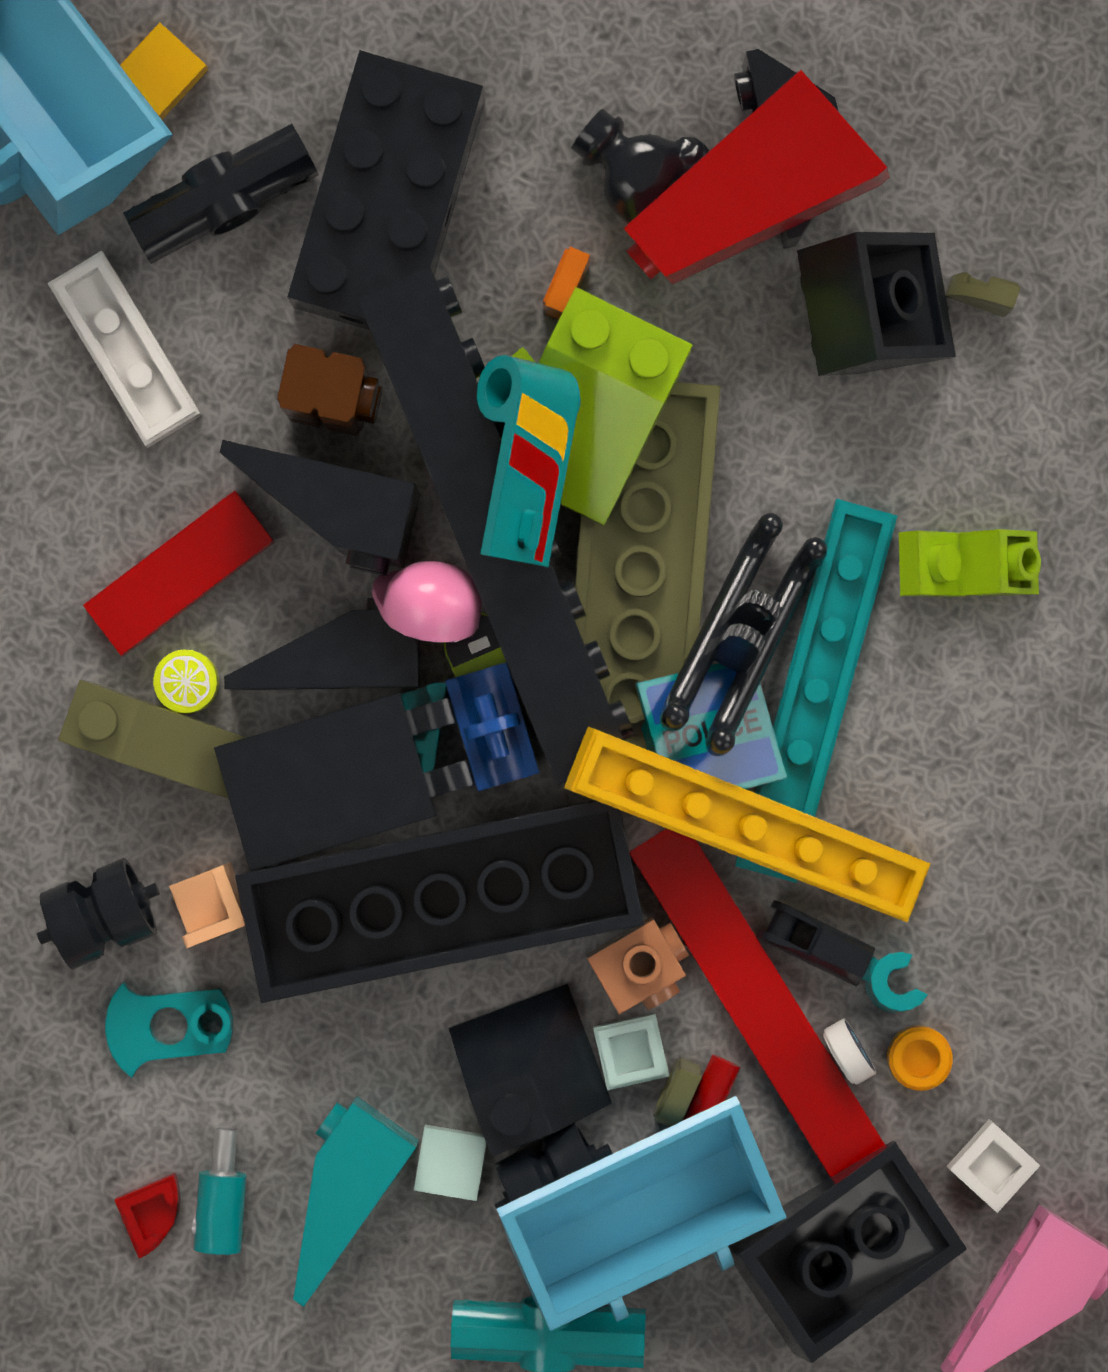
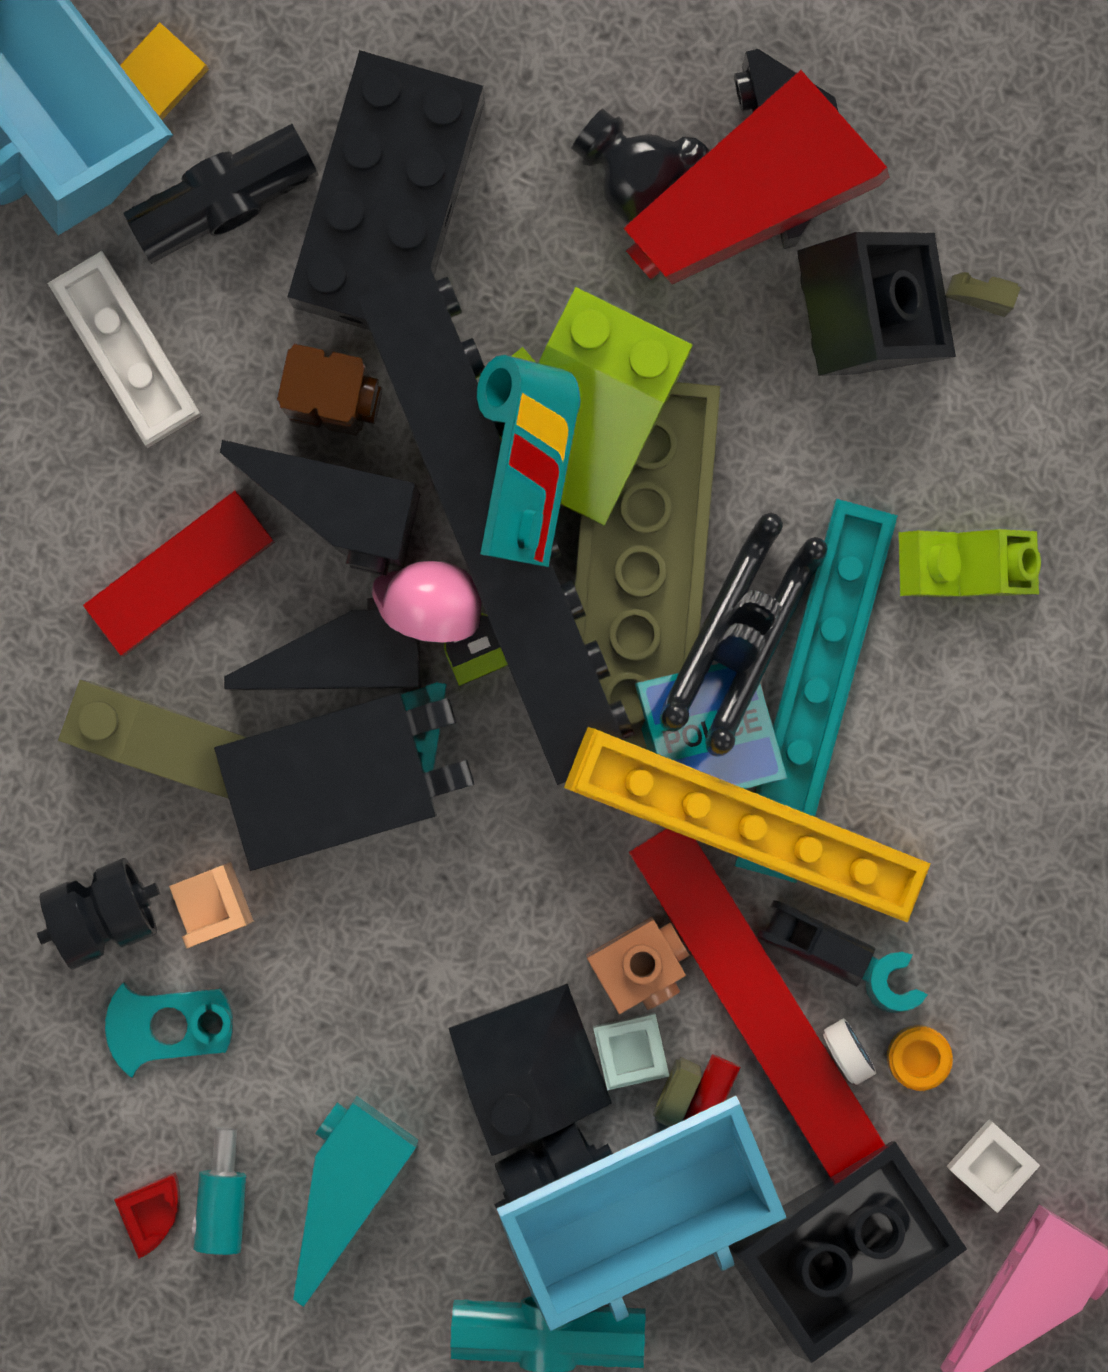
neon yellow tile [153,649,219,714] -> none
black brick [235,800,644,1003] -> none
light aqua tile [414,1125,486,1201] -> none
blue hips [445,662,540,791] -> none
orange tile [543,246,590,320] -> none

